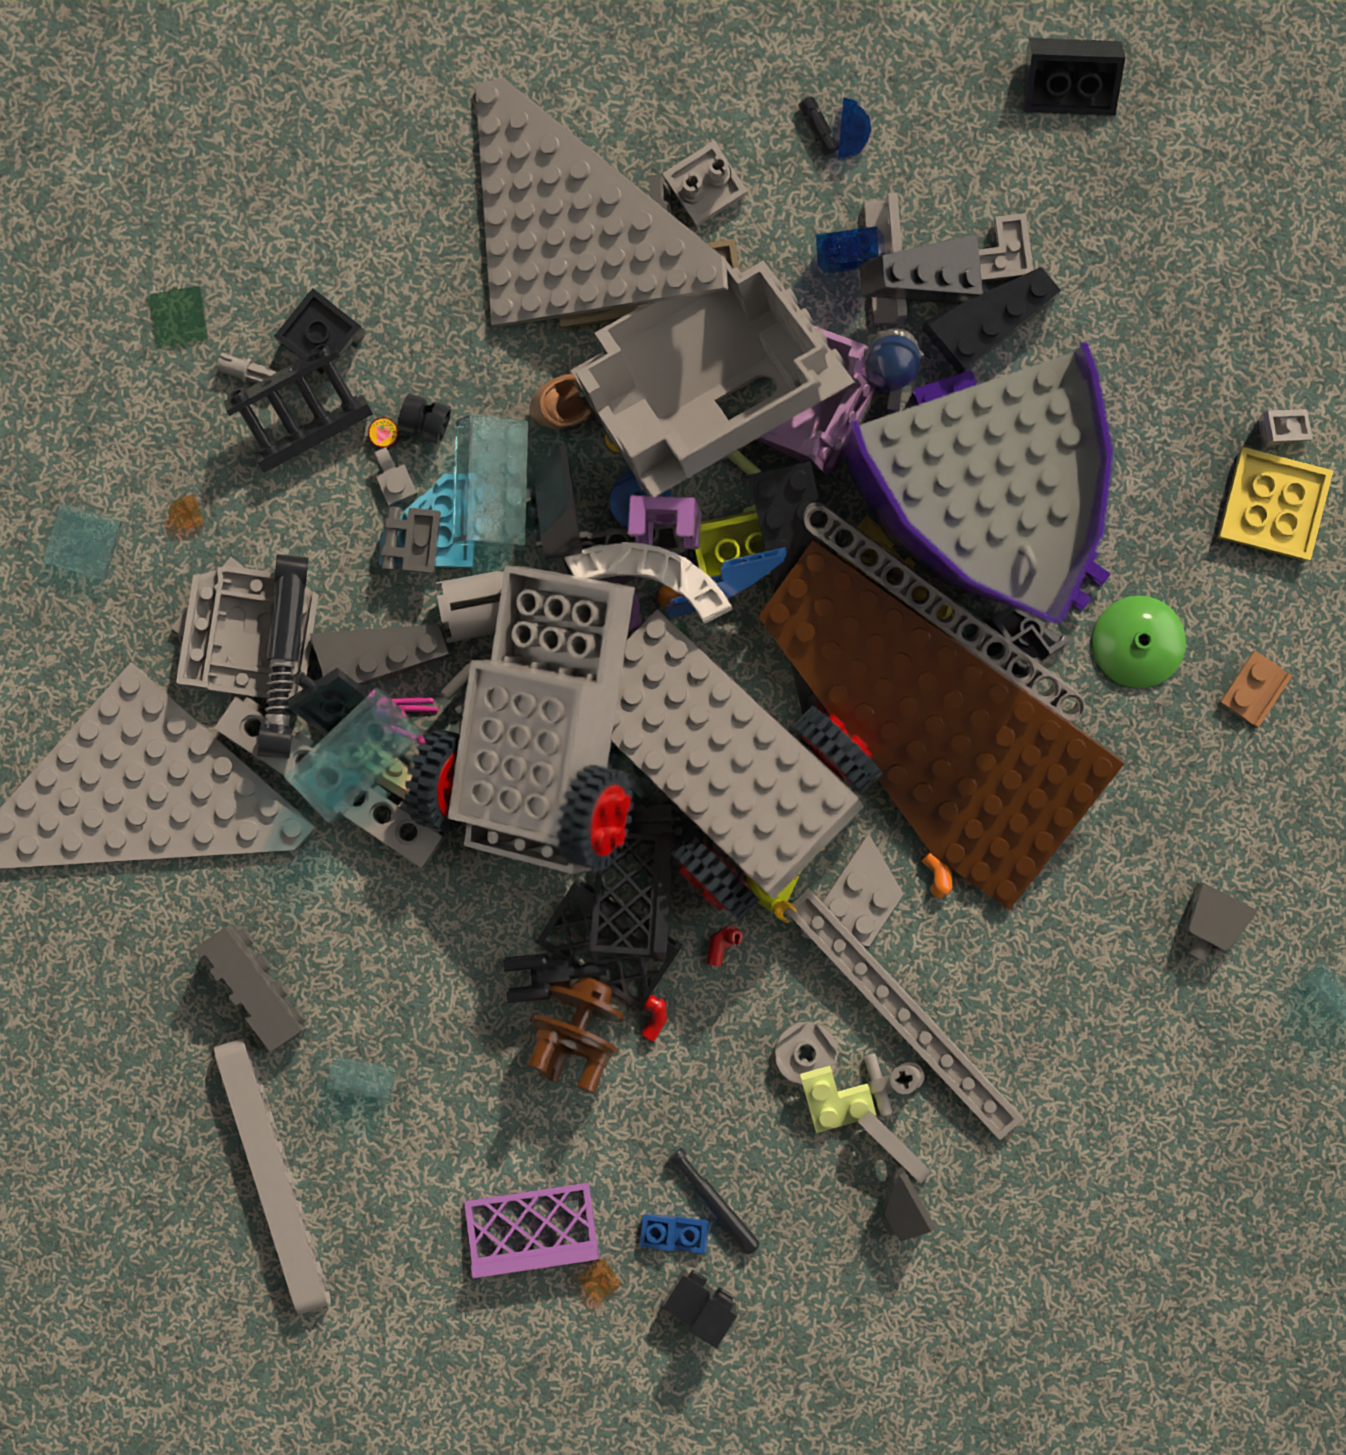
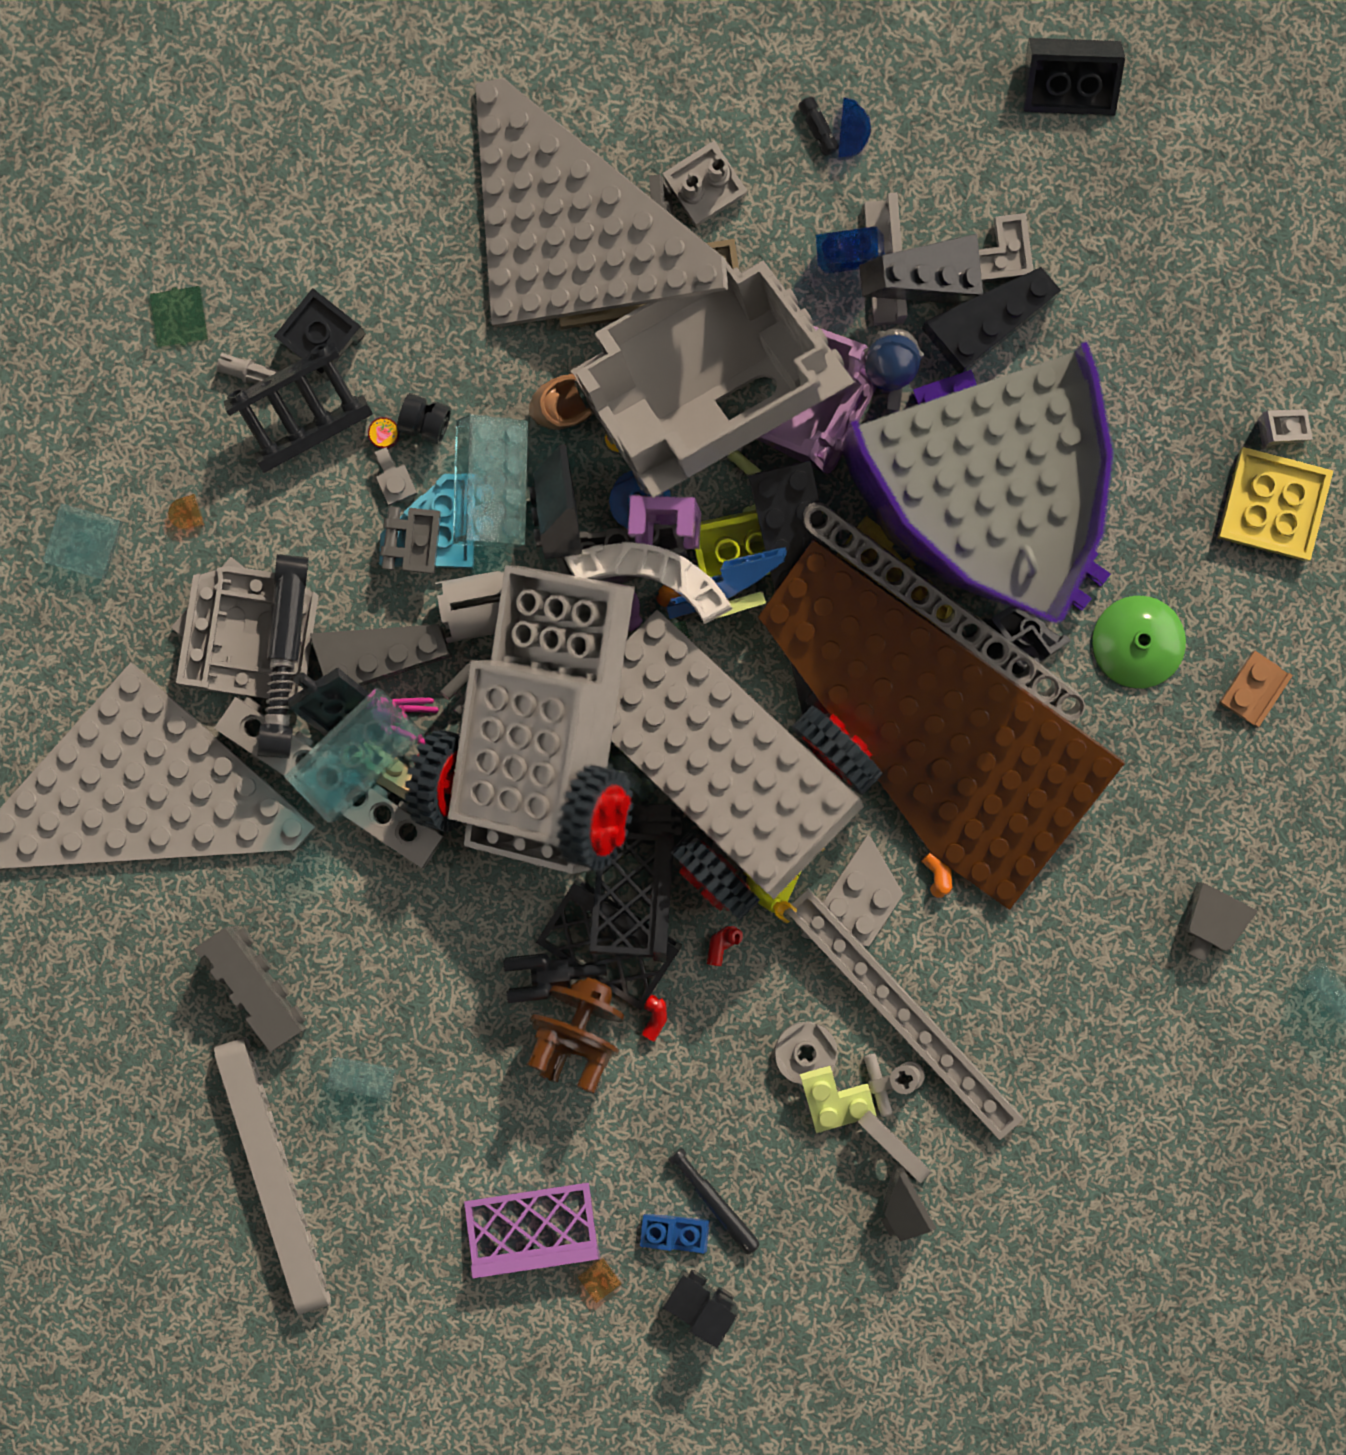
none -> yellowish green tile [715,592,766,619]

